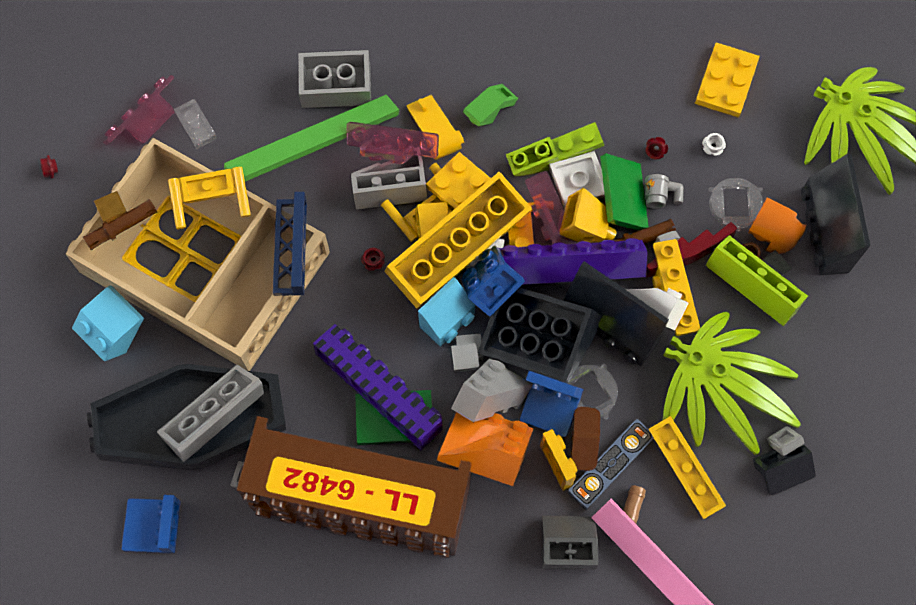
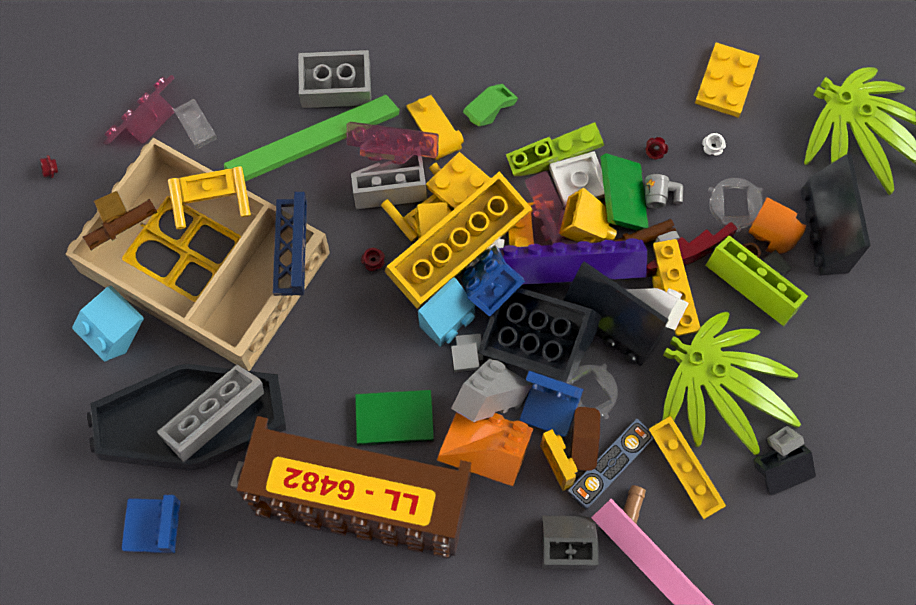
dark purple brick [313,324,443,450] -> none

